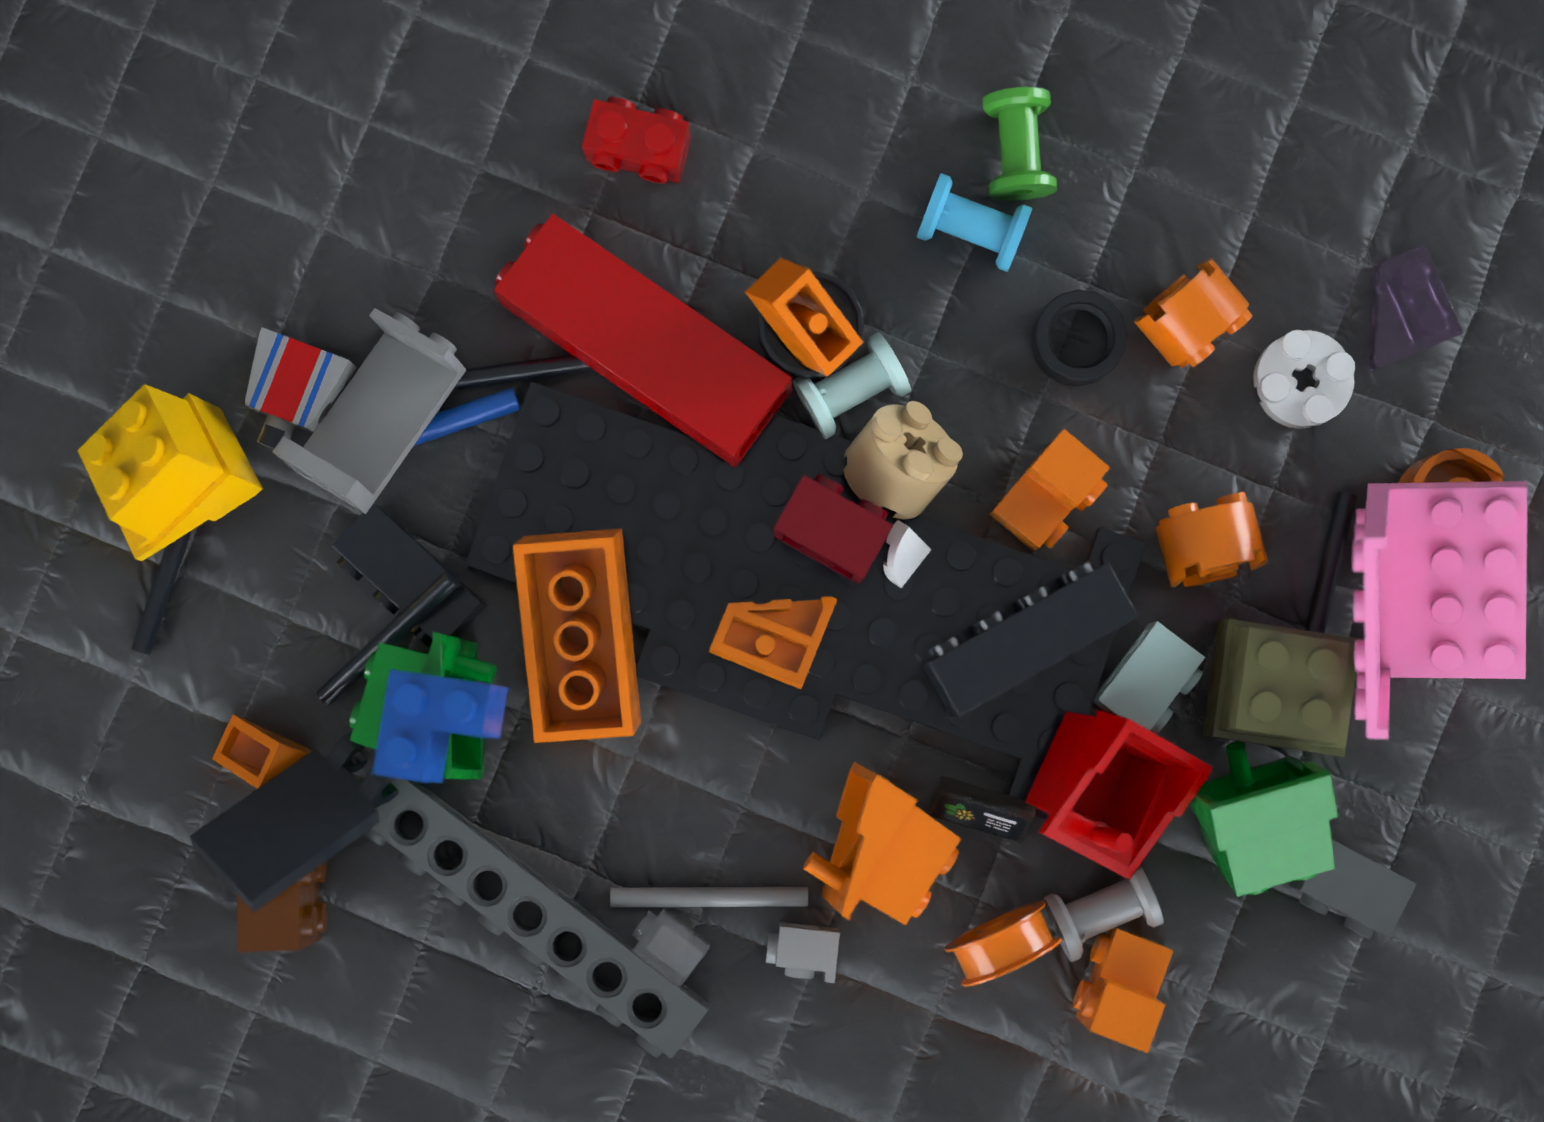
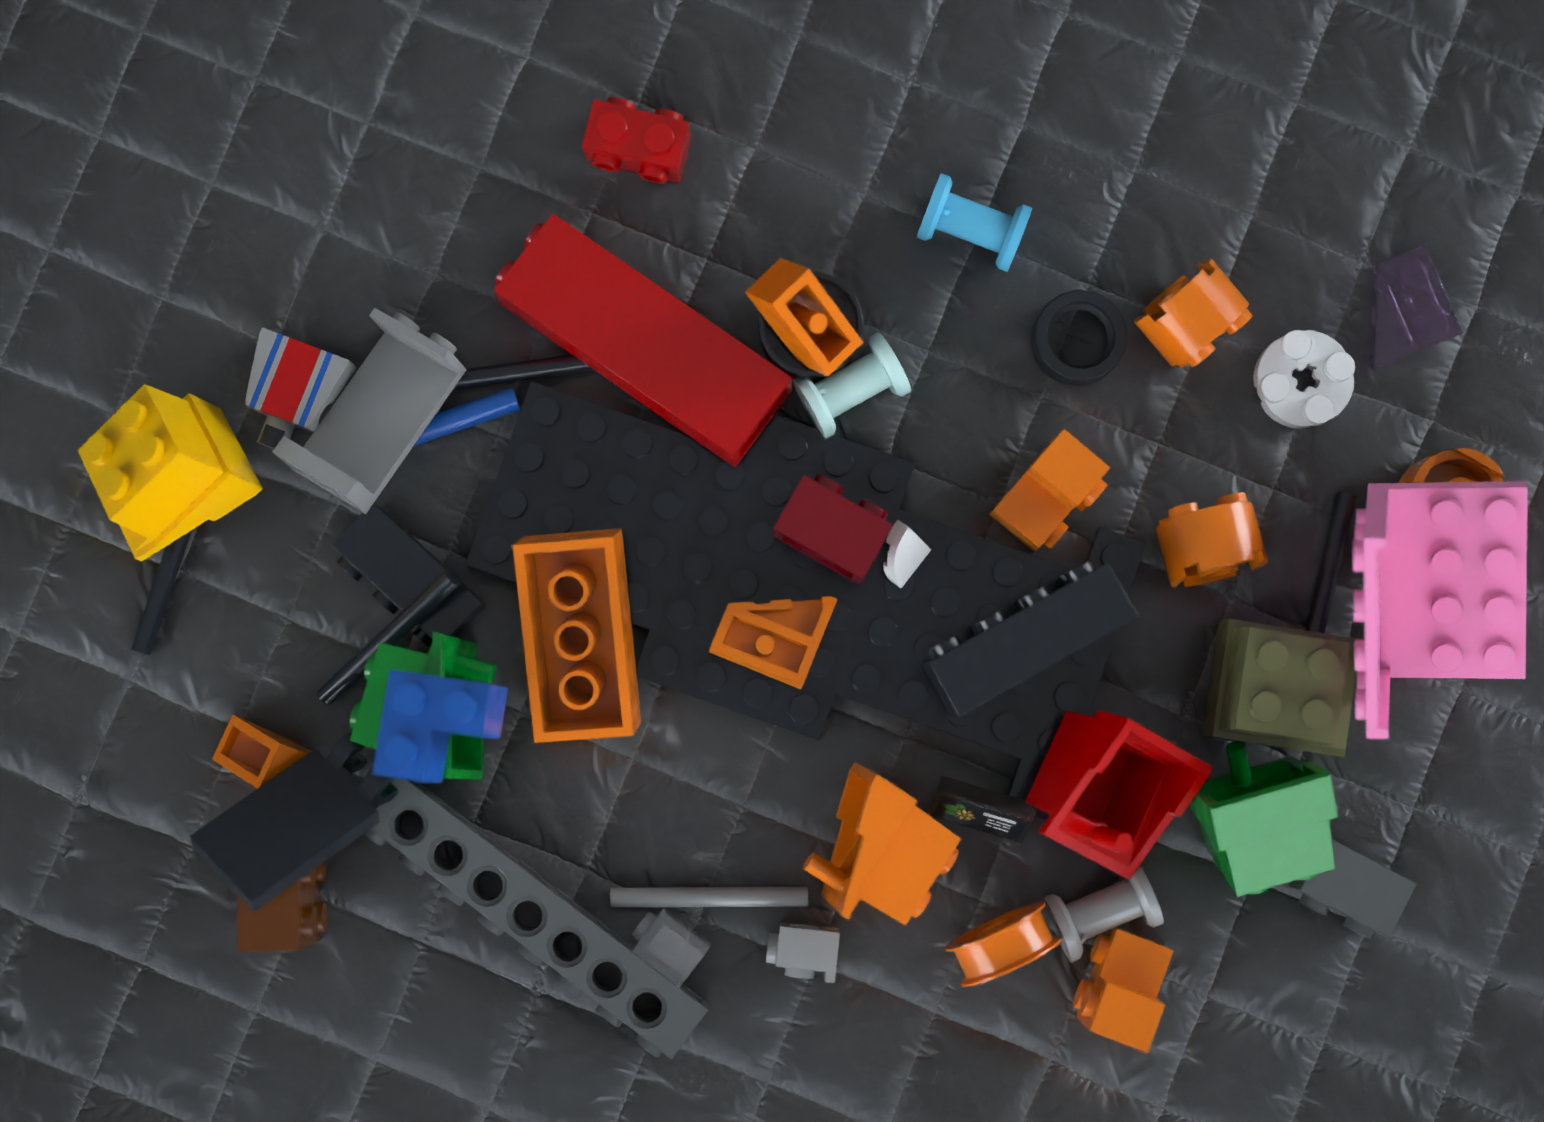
tan brick [843,401,963,519] -> none
bright green piece [982,87,1057,201] -> none
light aqua brick [1093,621,1205,734] -> none

